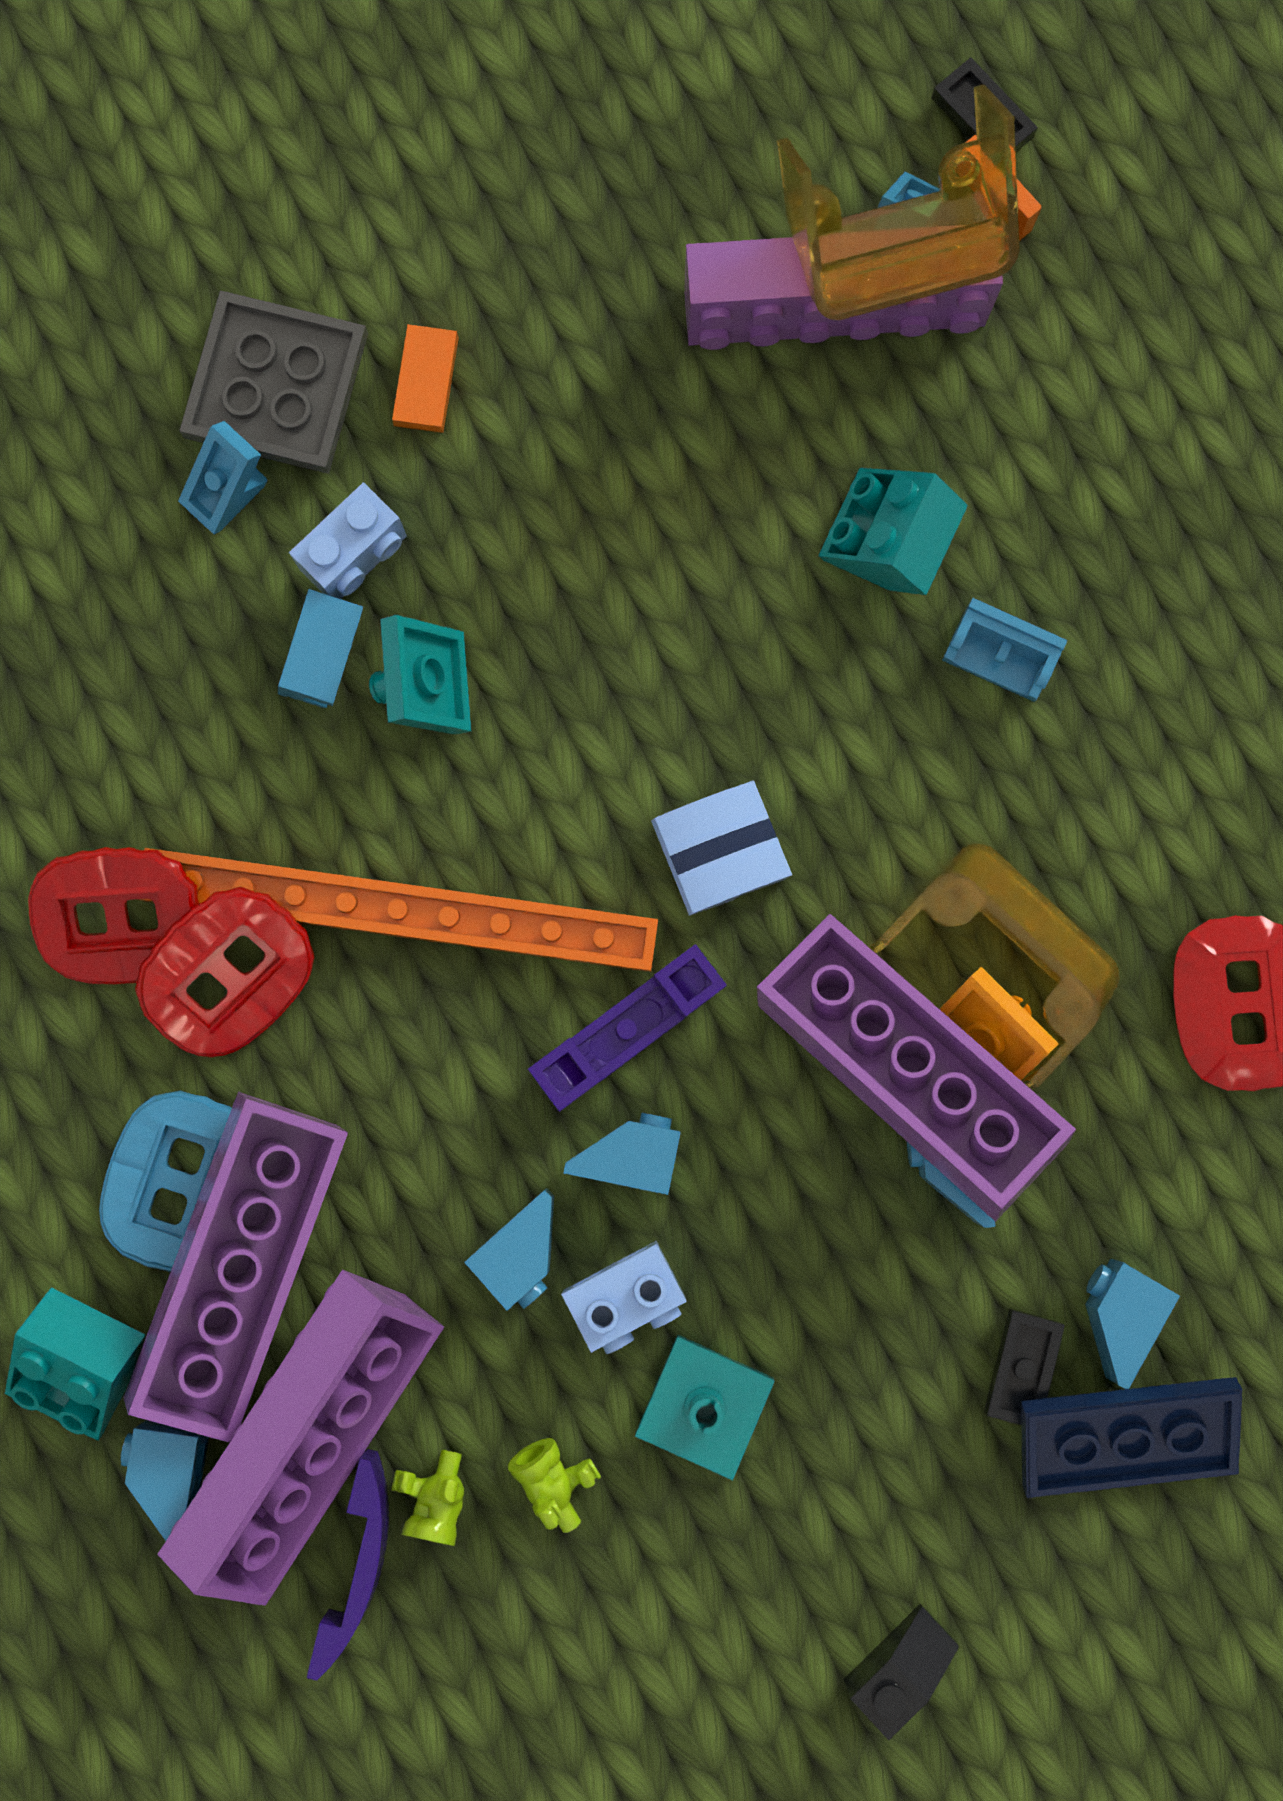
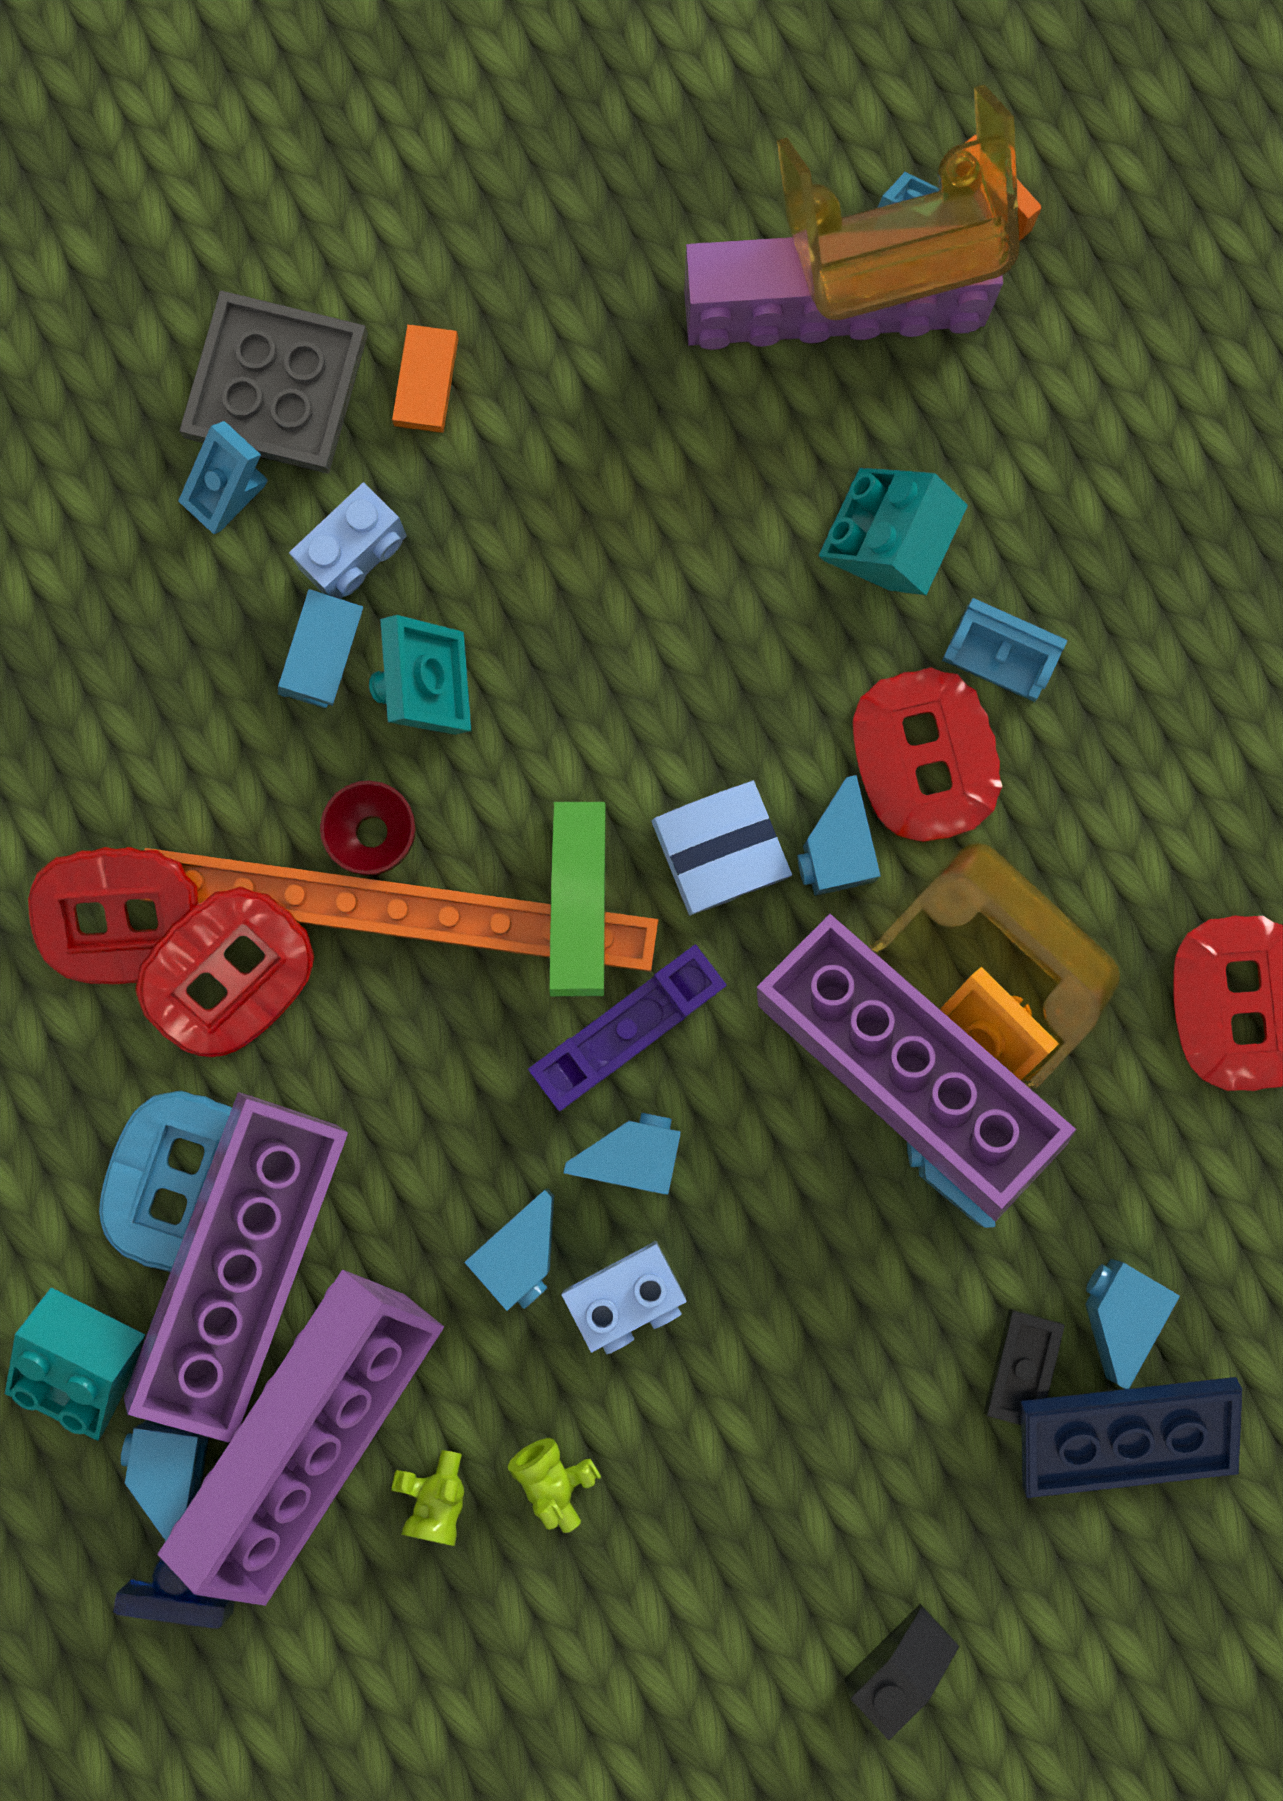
dark purple slope [306,1449,389,1681] -> none
teal tile [635,1335,775,1481] -> none
black plate [931,57,1038,163] -> none
none -> clear blue tile [113,1558,235,1629]
none -> dark red piece [320,780,416,875]
none -> bright green slope [550,802,606,996]
none -> dark azure slope [797,775,881,896]
none -> red piece [853,667,1002,842]

